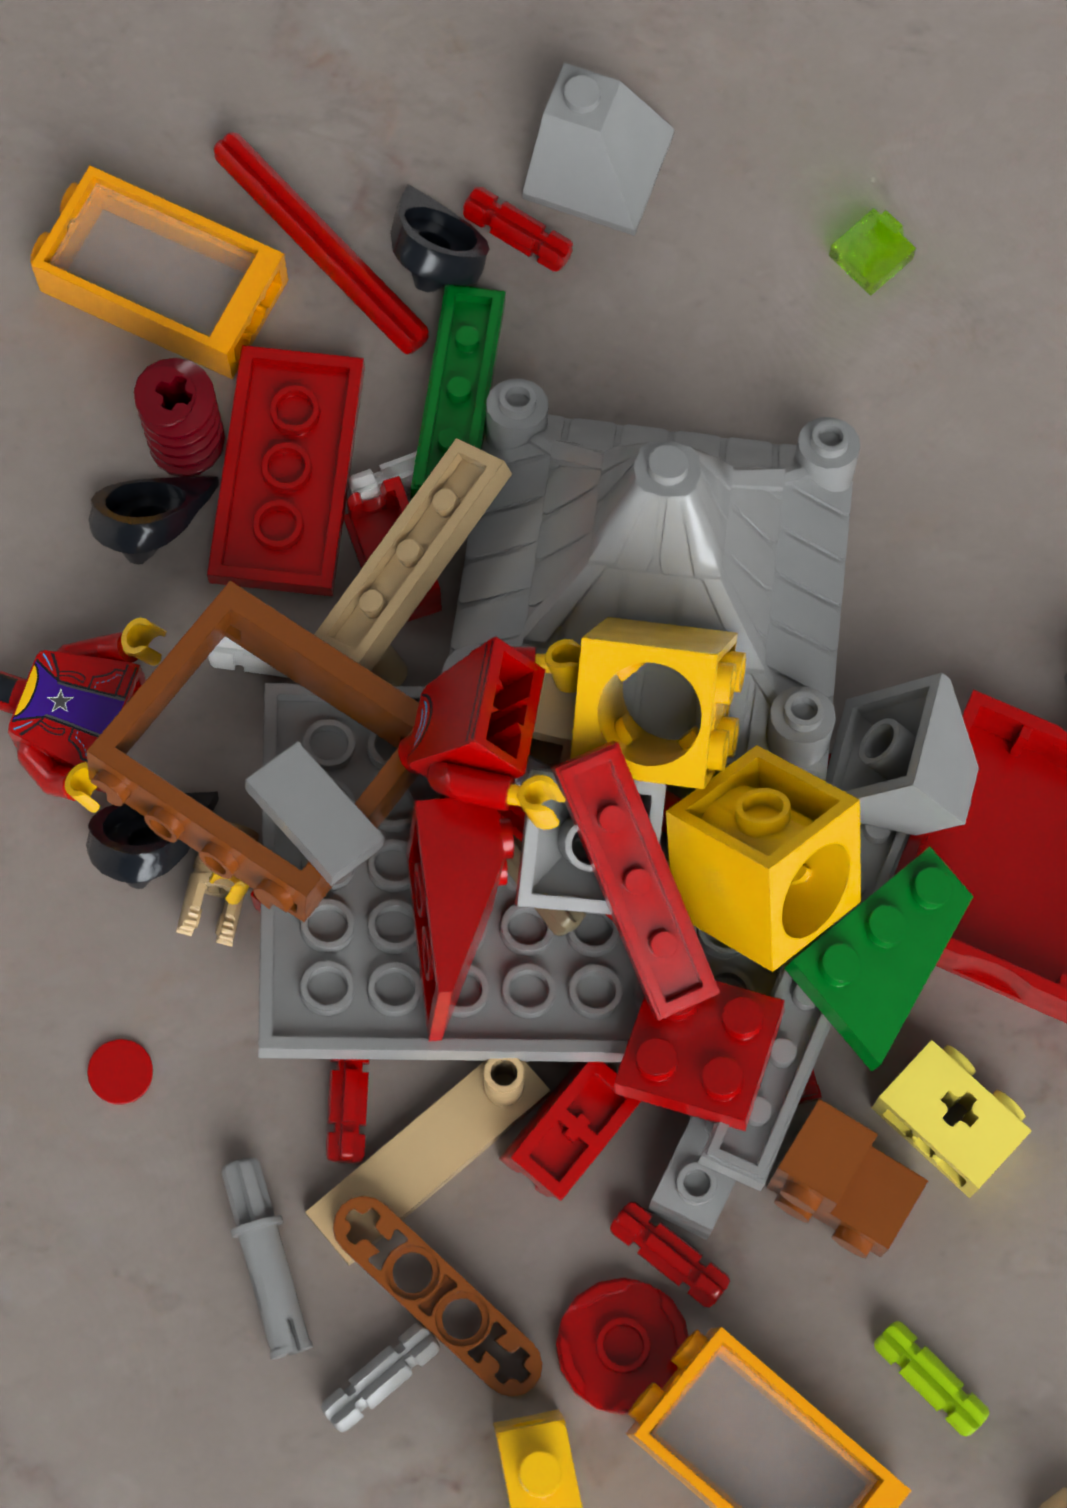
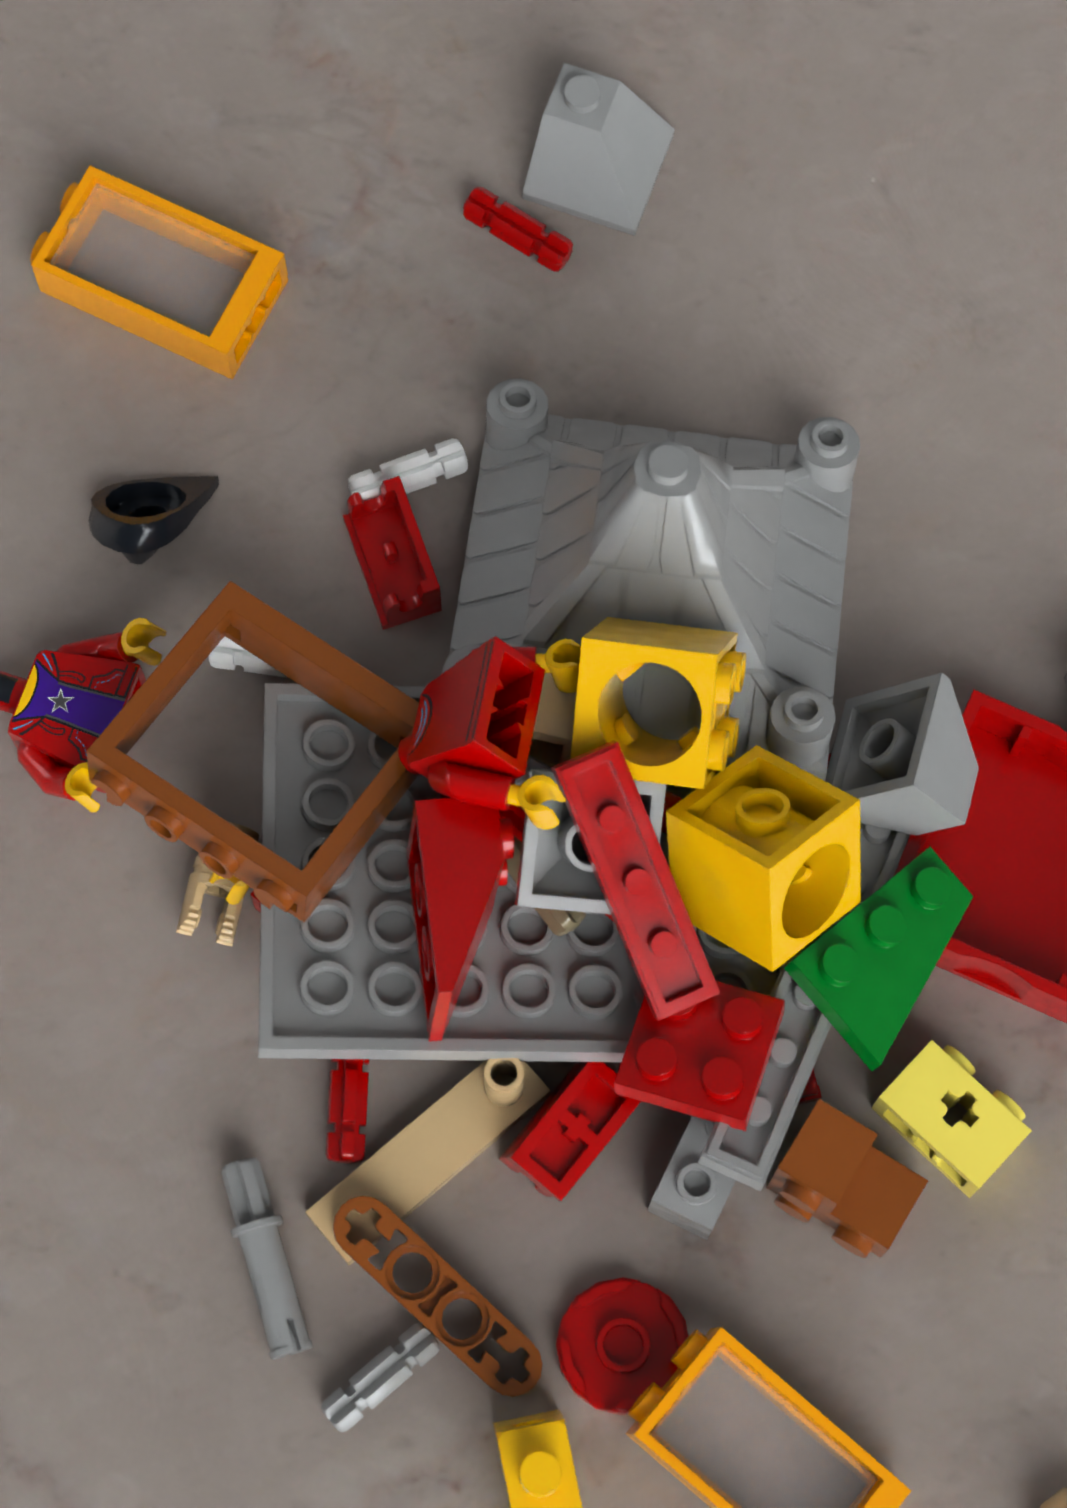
black piece [86,791,219,889] -> none
red piece [87,1039,154,1105] -> none
dark red piece [133,358,225,477] -> none
red plate [207,345,365,597] -> none
red axle [213,132,429,355] -> none
light grey tile [245,742,385,886] -> none
tan piece [314,438,512,686] -> none
black piece [390,185,490,293] -> none
green tile [411,284,506,500] -> none
red axle [610,1201,730,1308] -> none
clear neon green tile [829,208,916,296] -> none
lime axle [874,1321,990,1437] -> none

